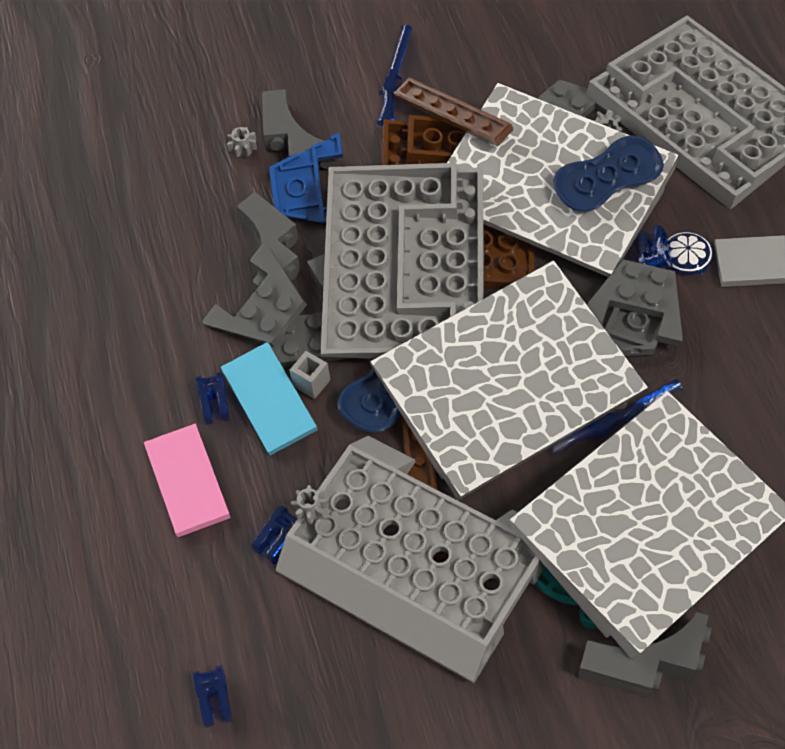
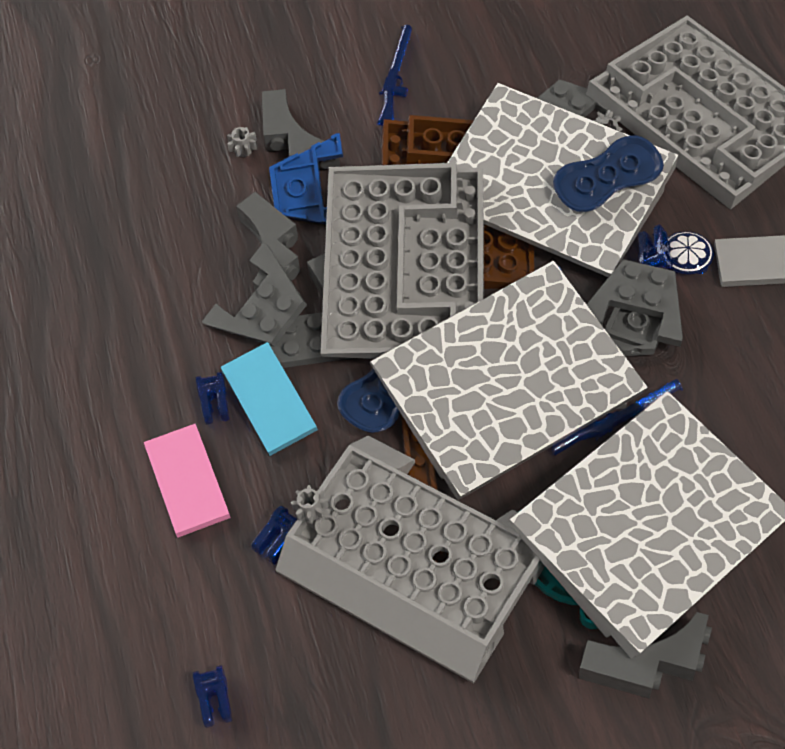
light grey brick [290,351,330,399] -> none
reddish brown tile [393,77,514,147] -> none

